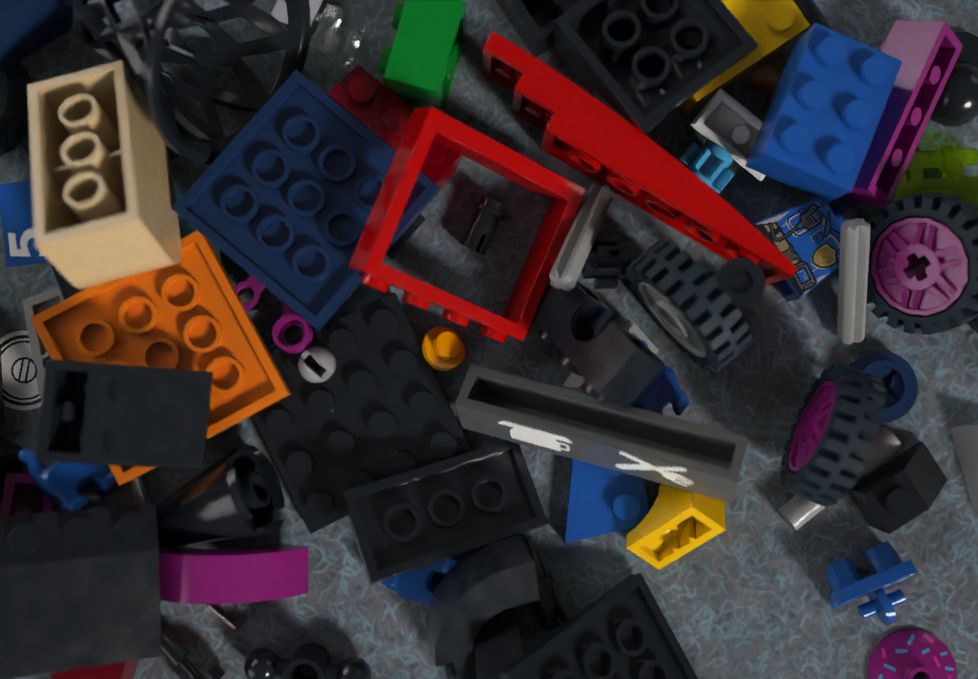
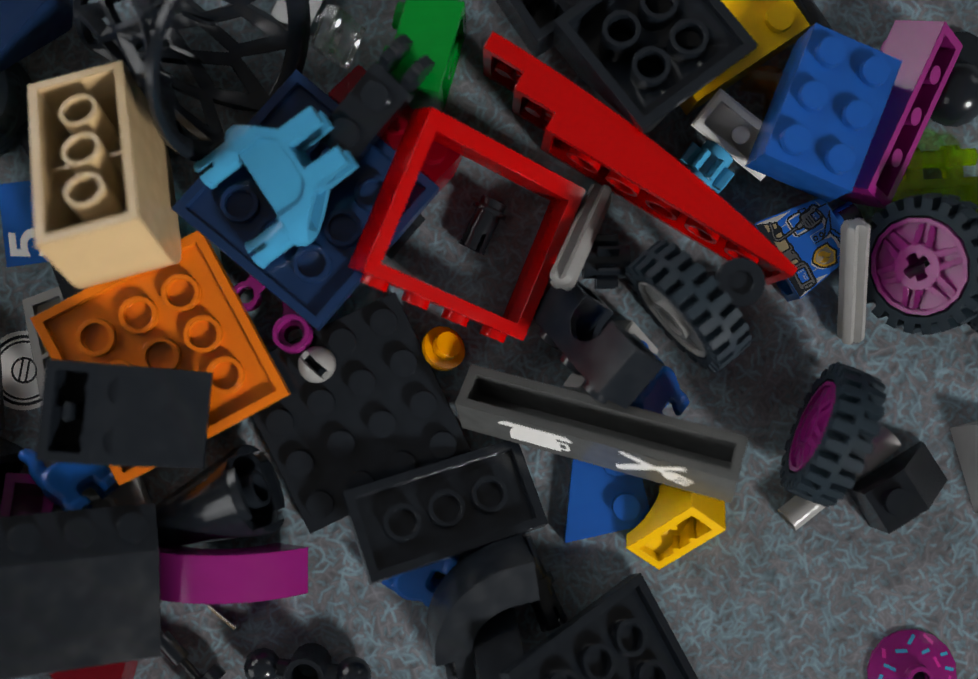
blue hips [824,541,918,625] -> none
dark blue gear [850,351,918,423] -> none
none -> dark azure connector [193,106,360,269]
none -> black hinge [321,34,435,163]

